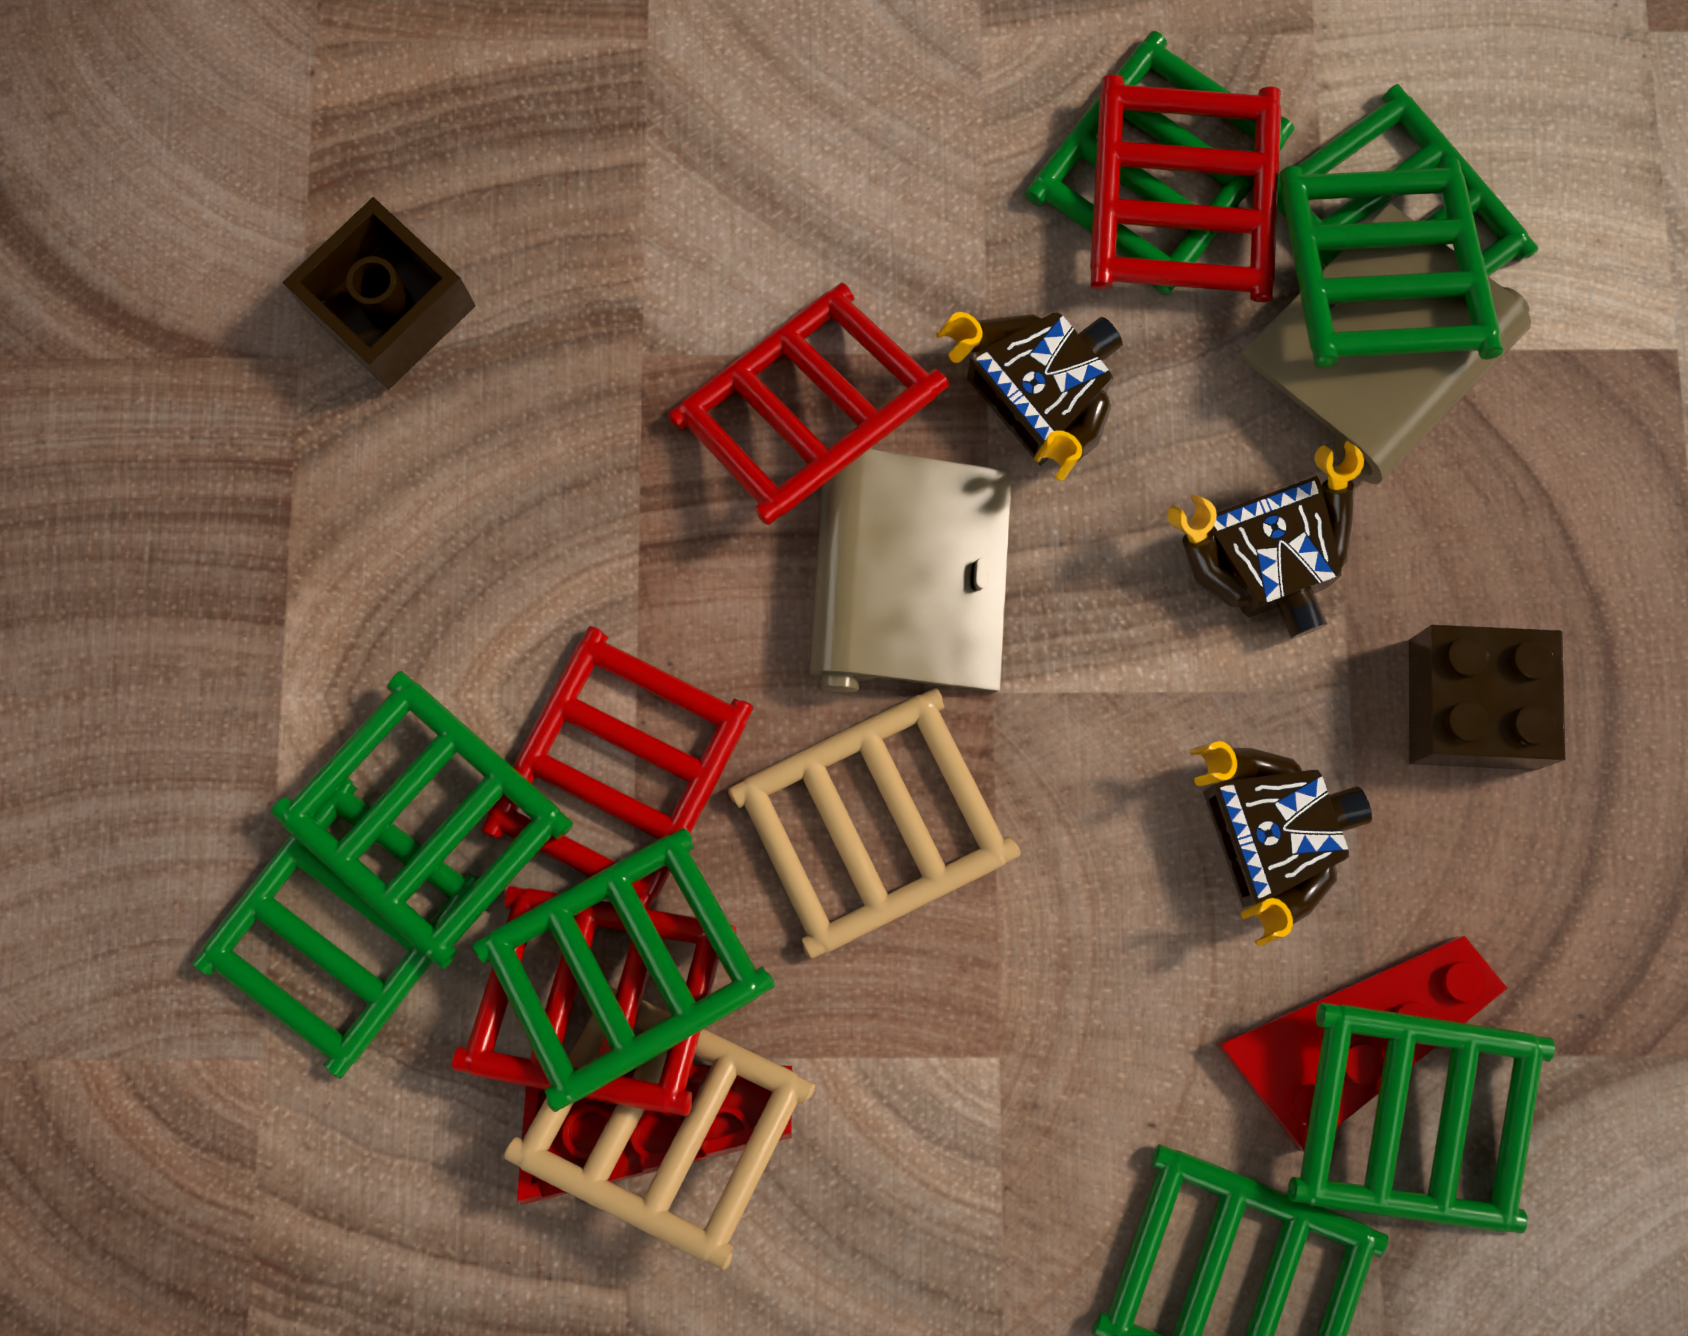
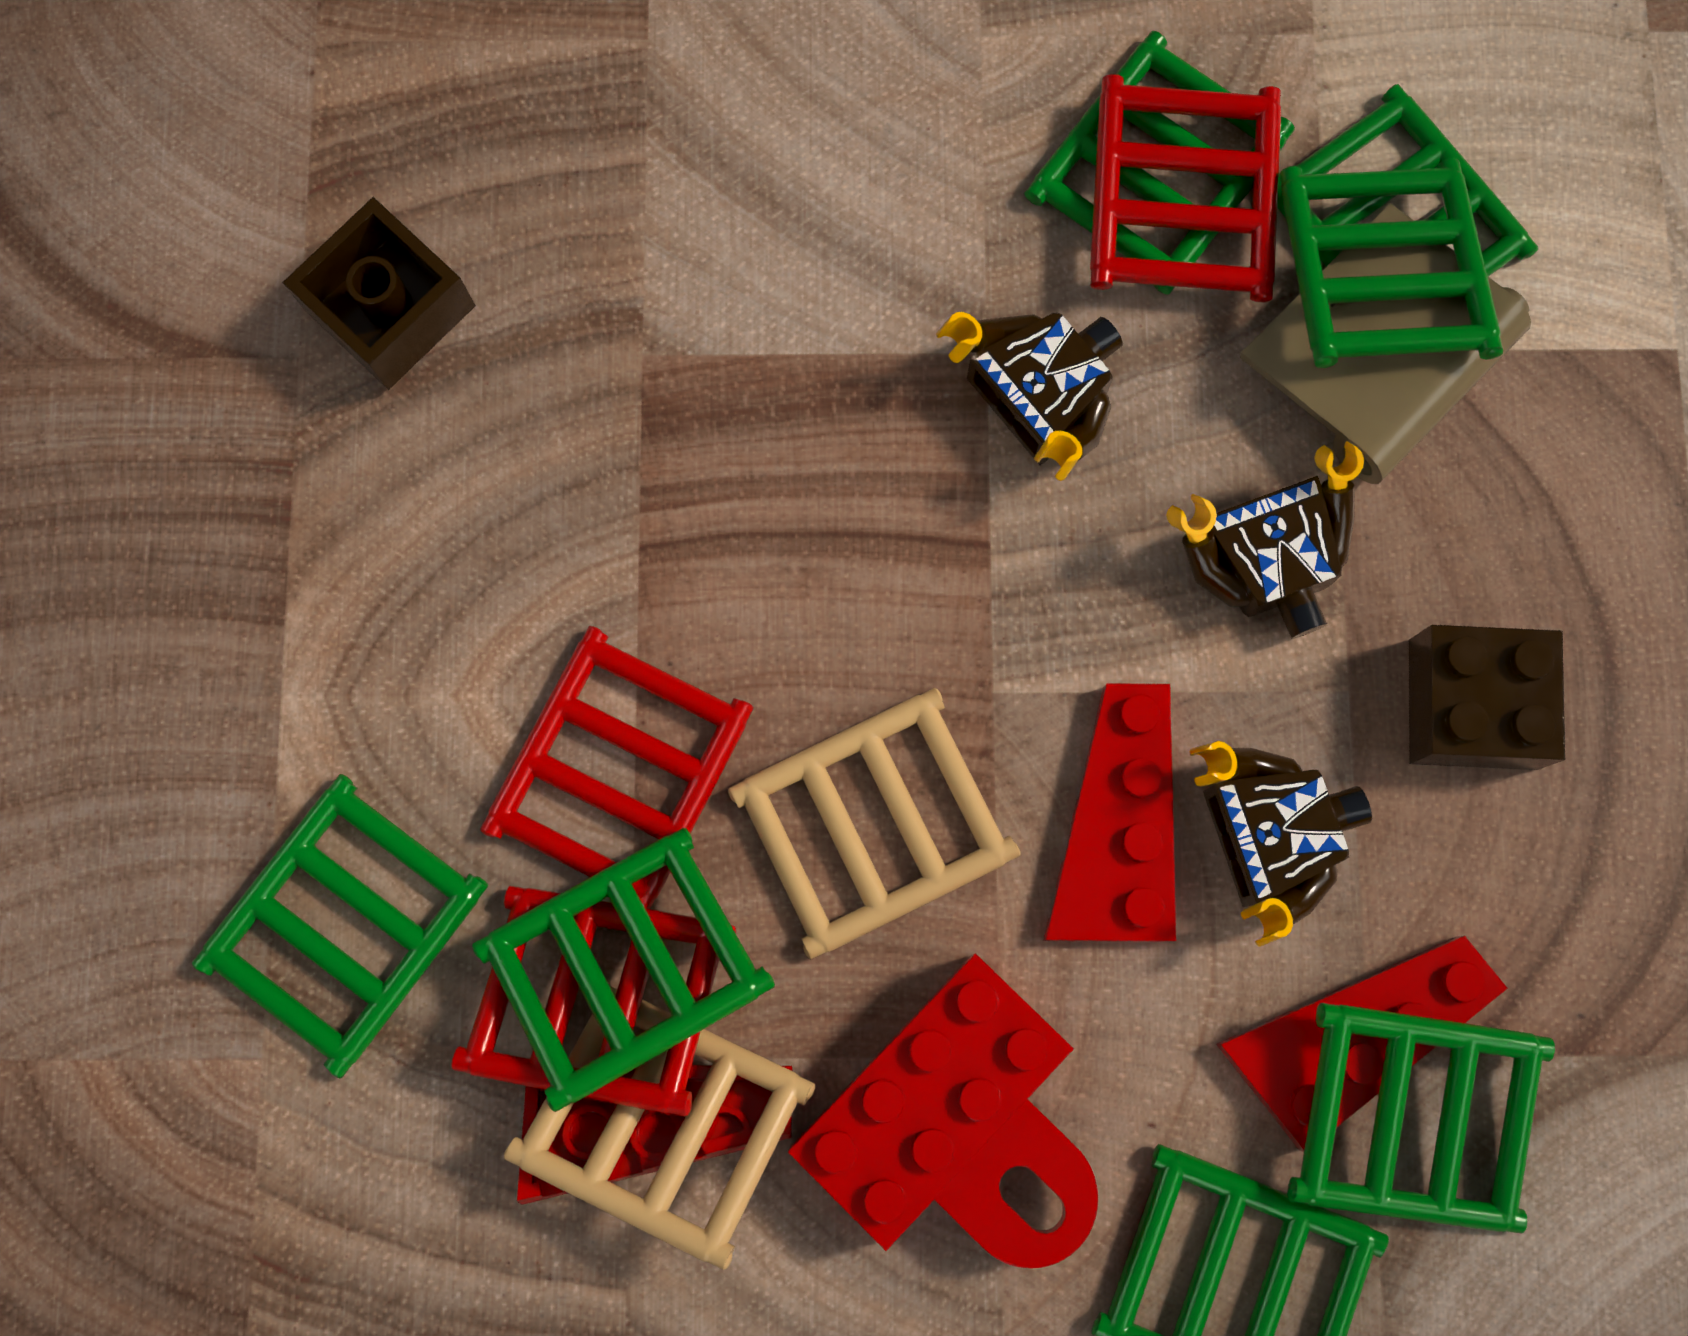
green bar [270,671,573,969] -> none
red bar [668,282,949,525] -> none
dark tan door [809,449,1012,693] -> none
none -> red brick [788,953,1098,1268]
none -> red wing [1043,683,1176,942]

